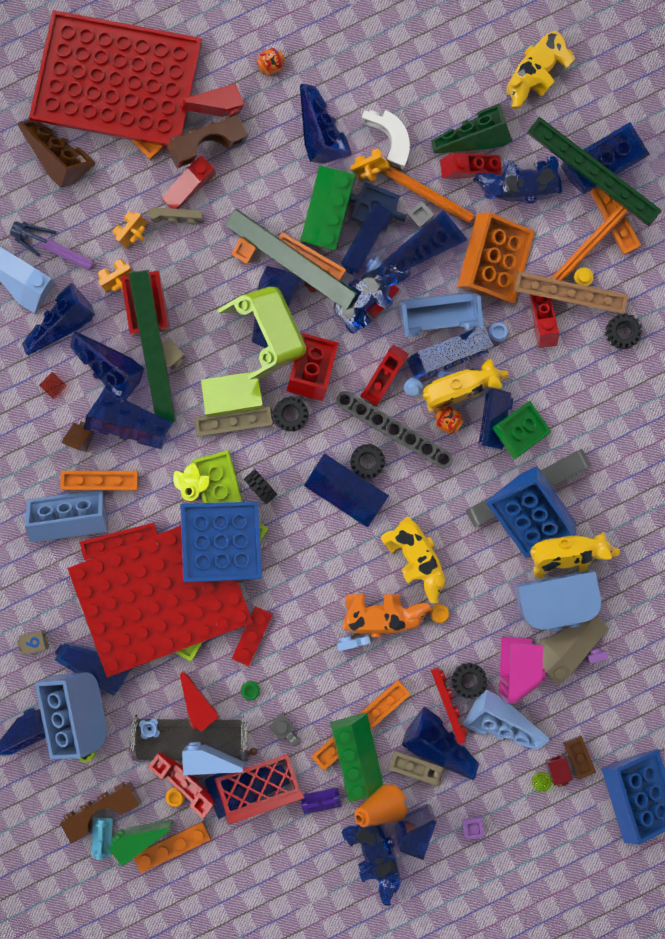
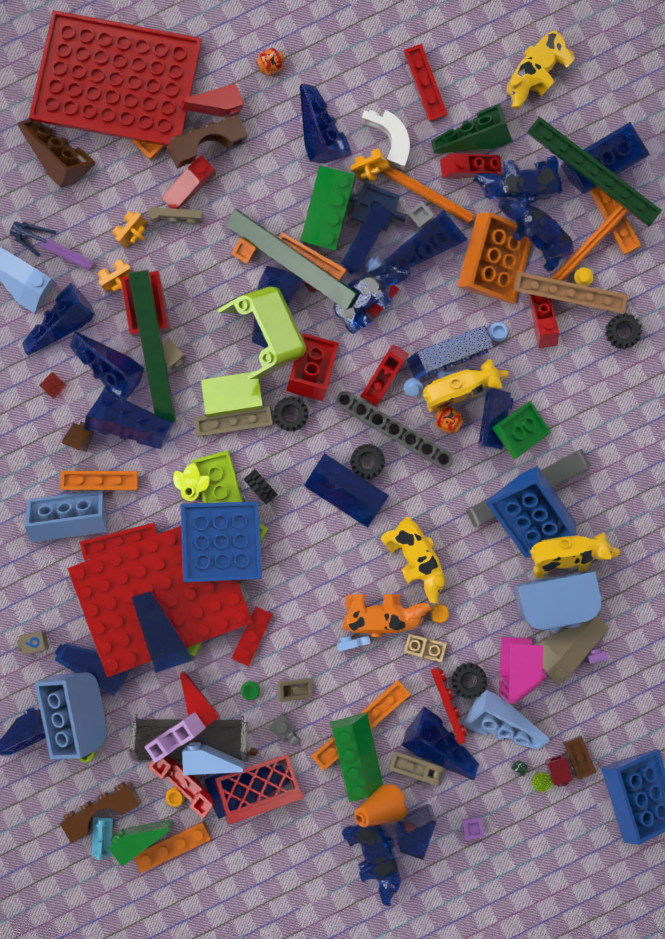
light blue plate [139,718,160,739] -> none
dark purple hinge [301,787,342,814] -> none
medium blue windscreen [398,292,483,337] -> none
none -> clear blue wedge [131,591,196,673]
none -> lavender arch [145,712,206,763]
none -> dark tan slope [278,678,312,702]
none -> red plate [404,43,447,123]
none -> tan slope [404,634,448,663]
none -> clear blue animal [498,194,574,272]
none -> clear green plate [511,759,529,777]

